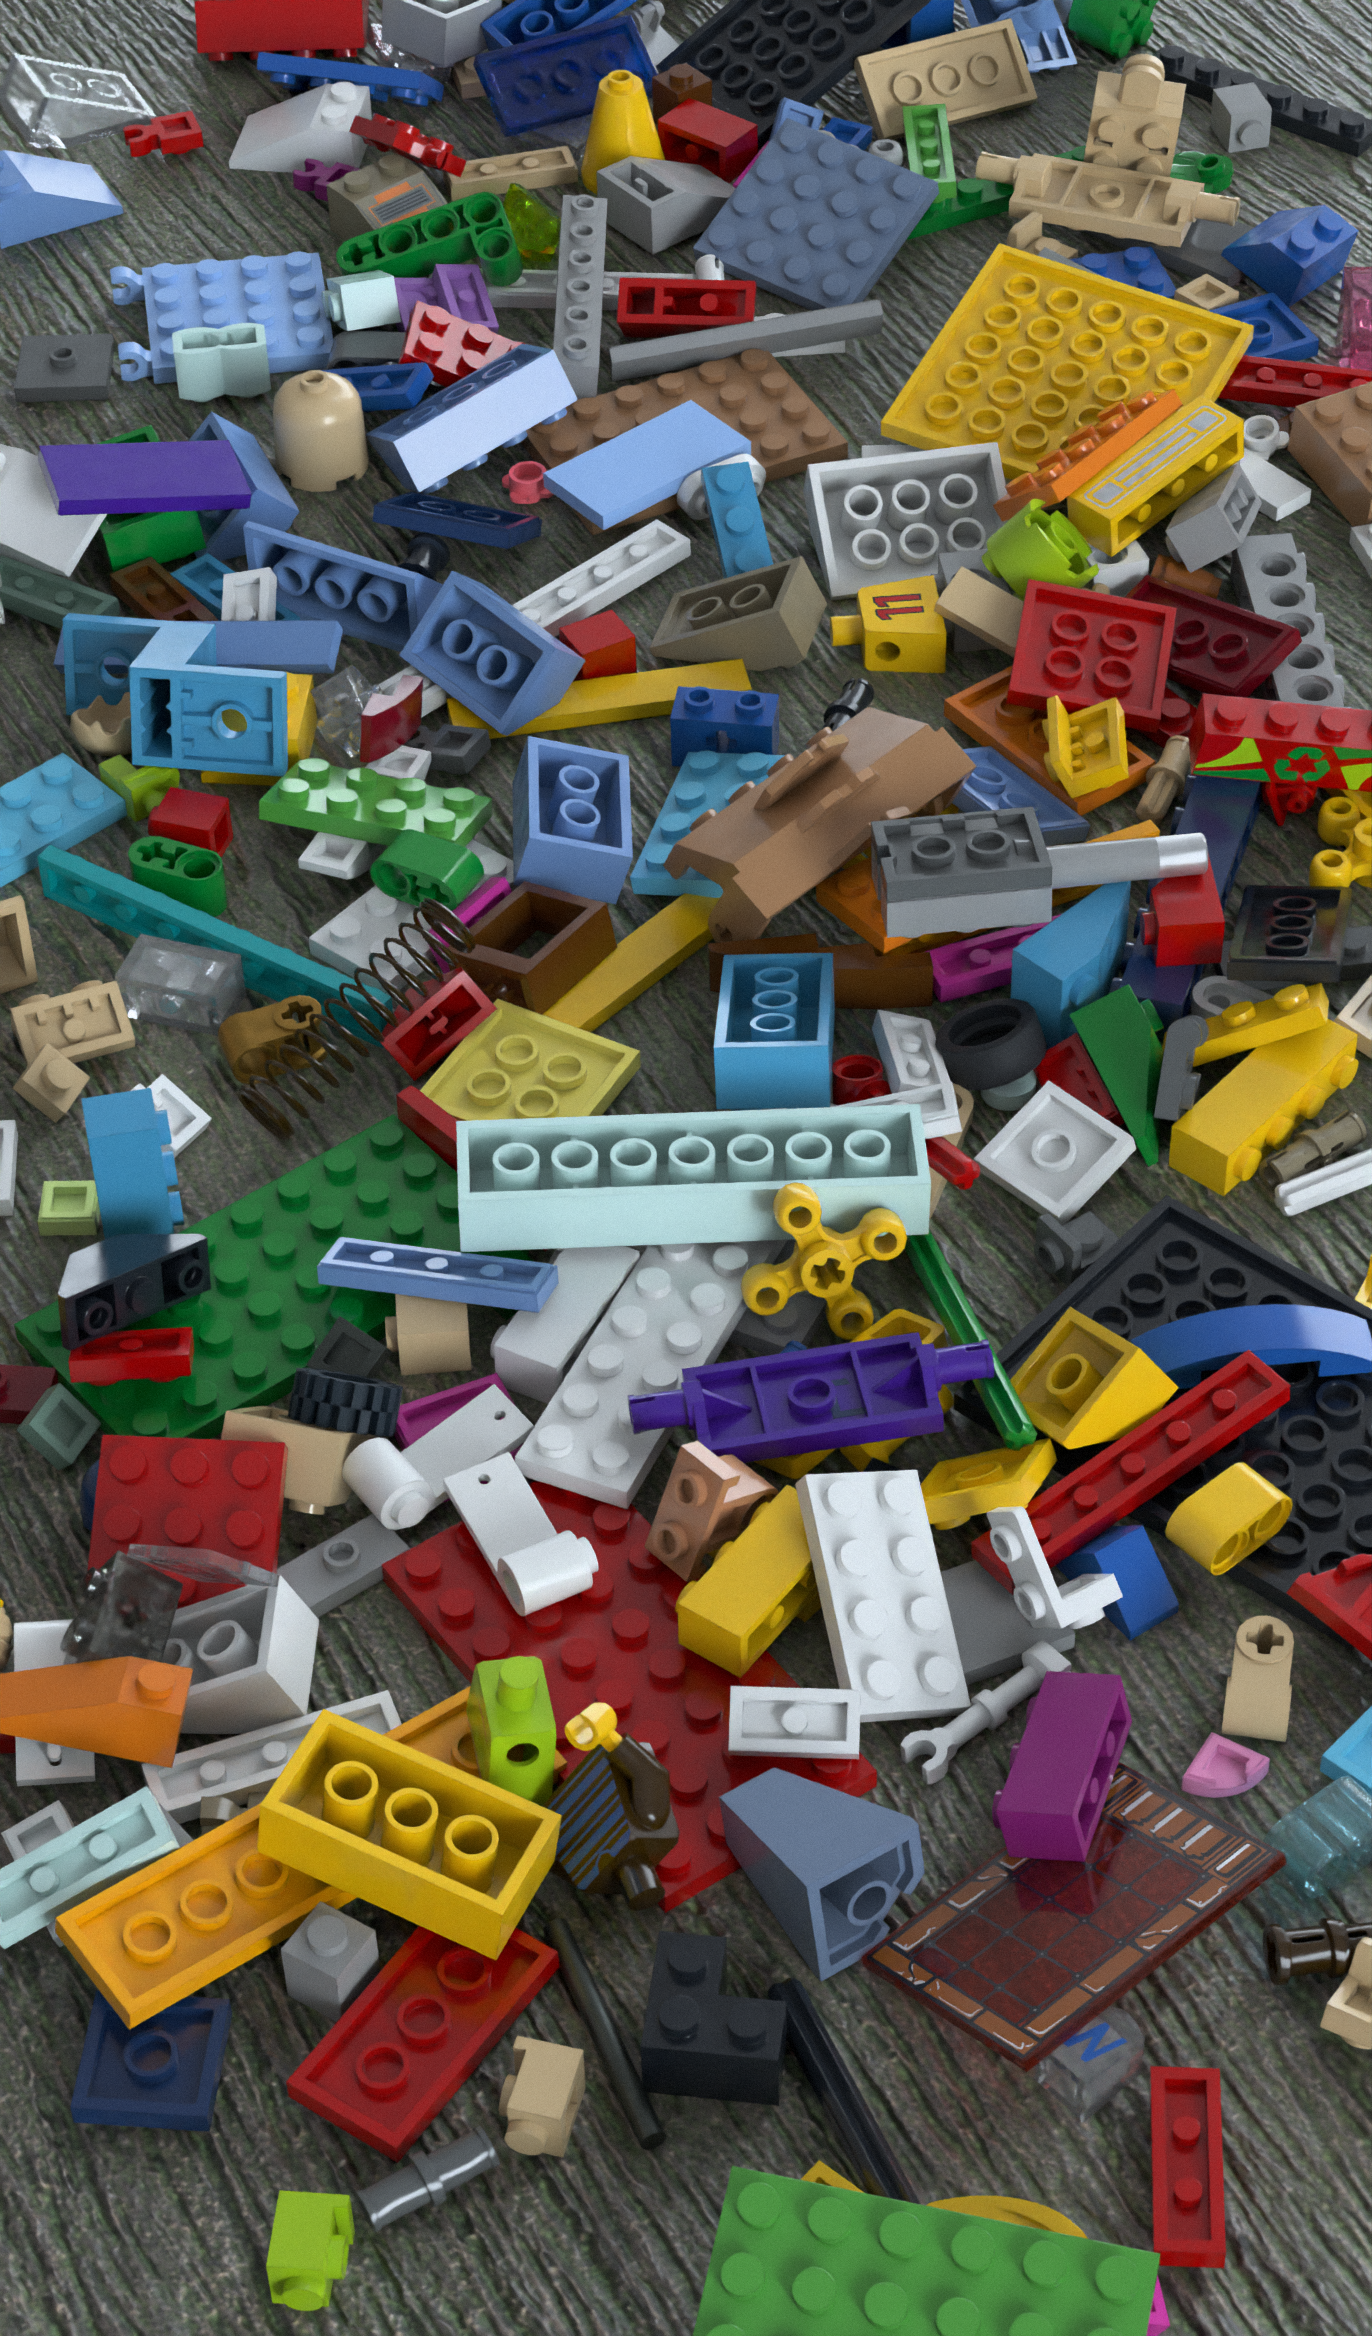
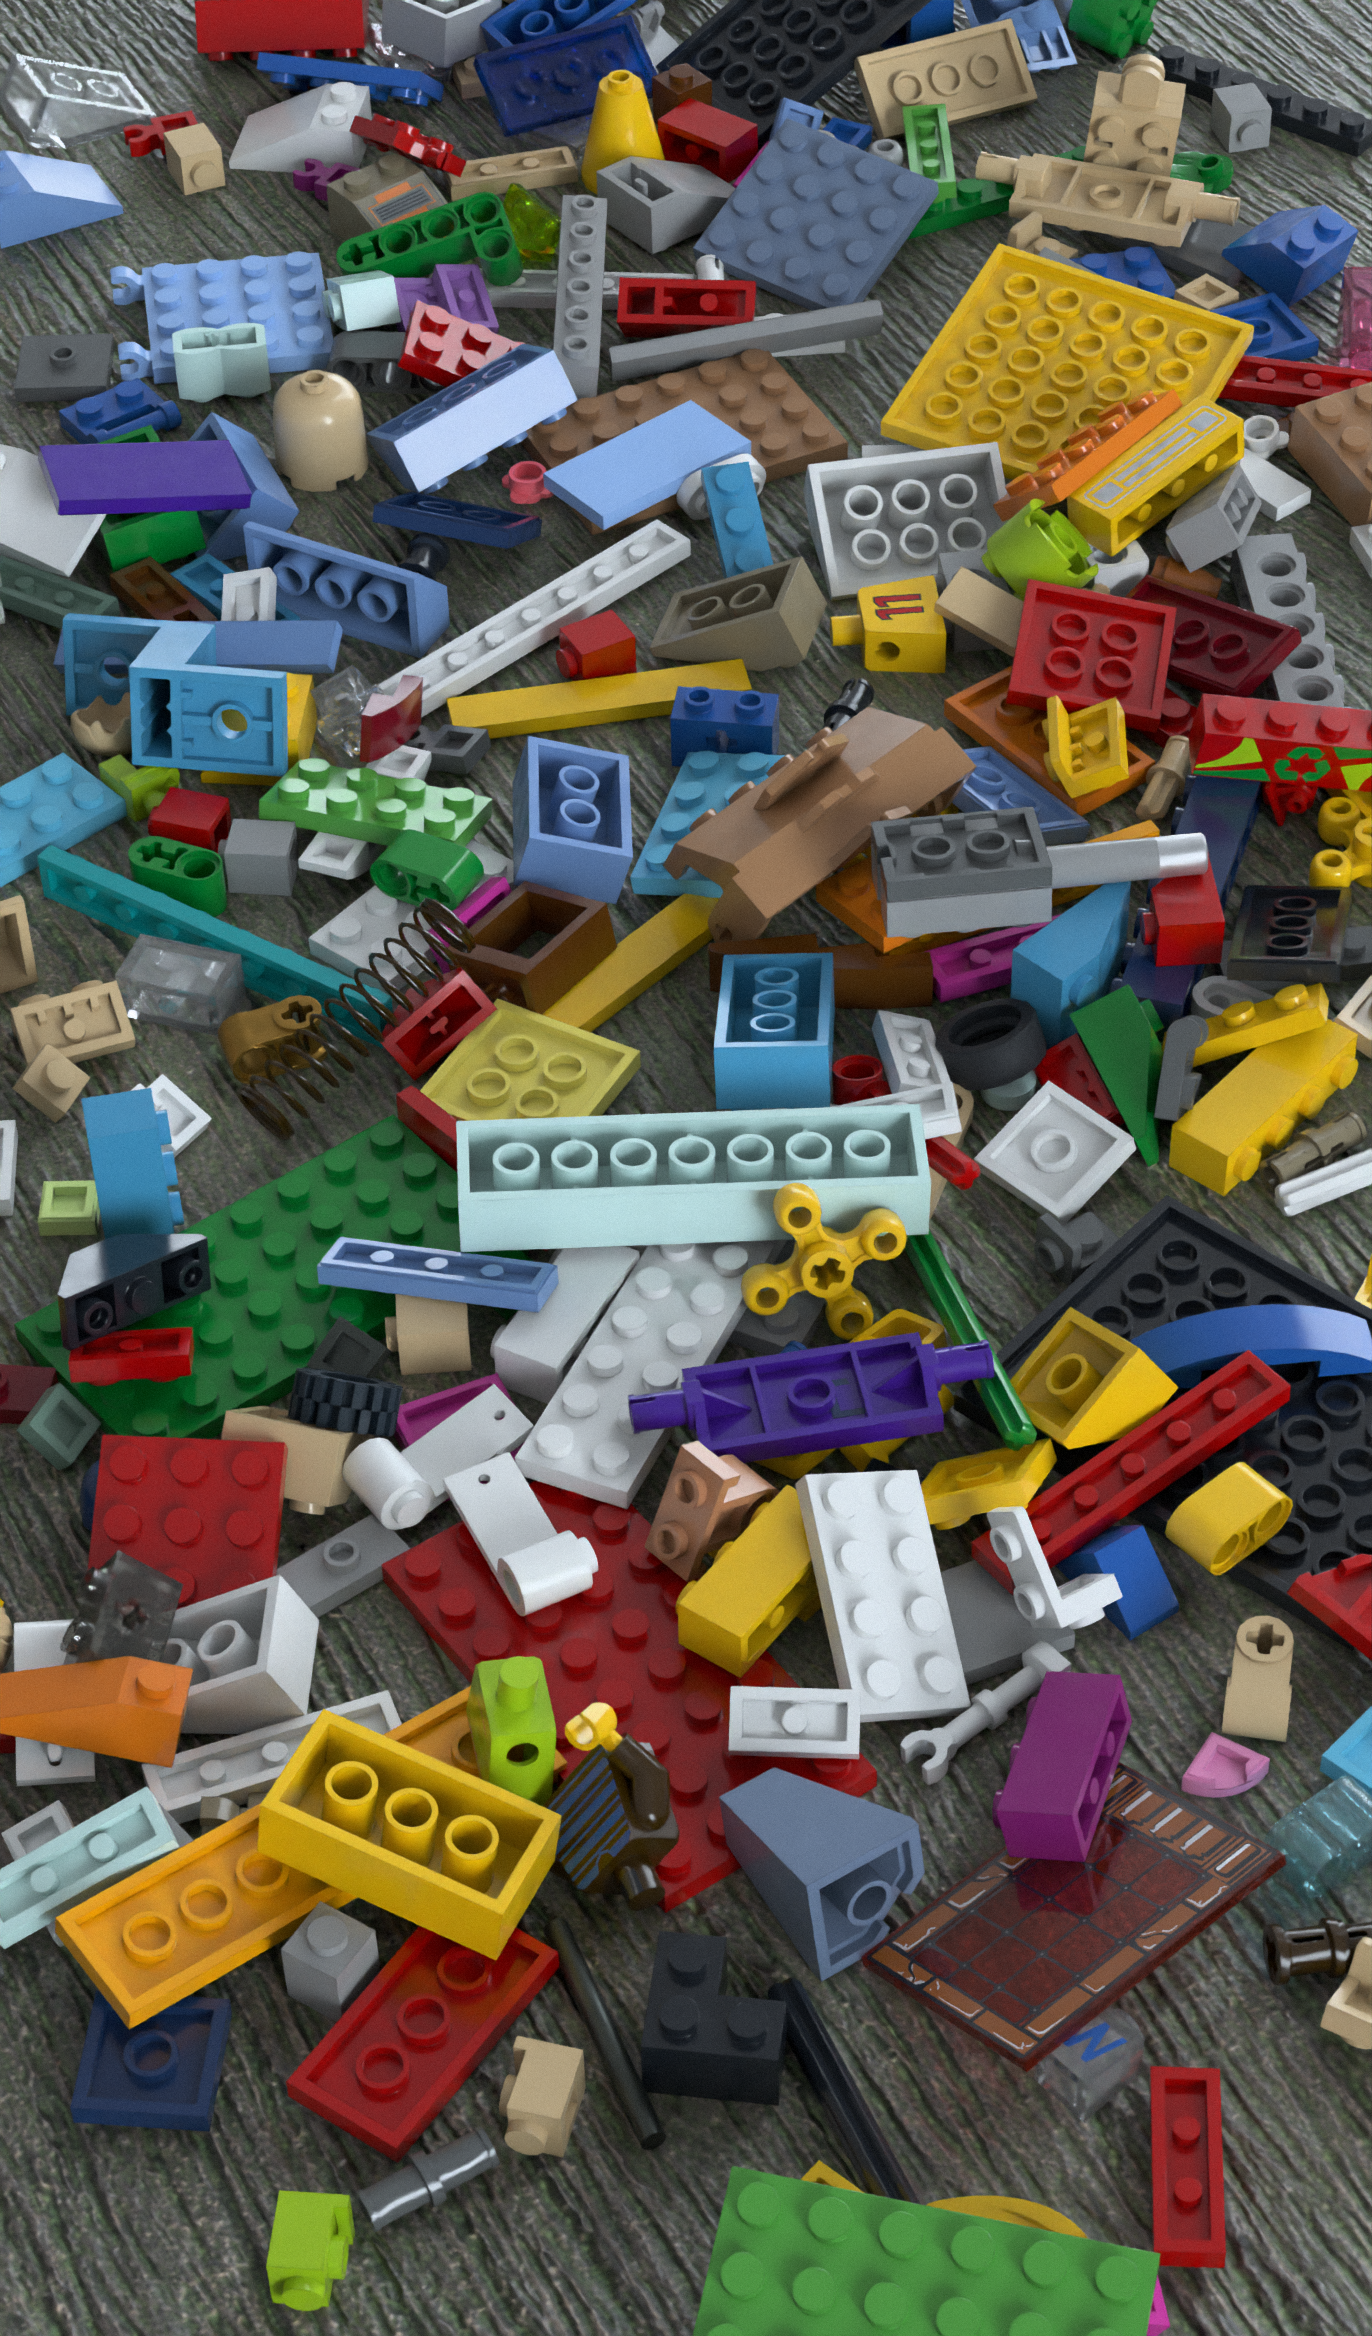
clear piece [127,1544,280,1587] -> none
blue plate [320,362,434,412] -> none
medium blue slope [399,571,586,736] -> none
none -> blue plate [59,378,182,444]
none -> tan brick [163,123,225,195]
none -> light grey brick [218,819,299,896]

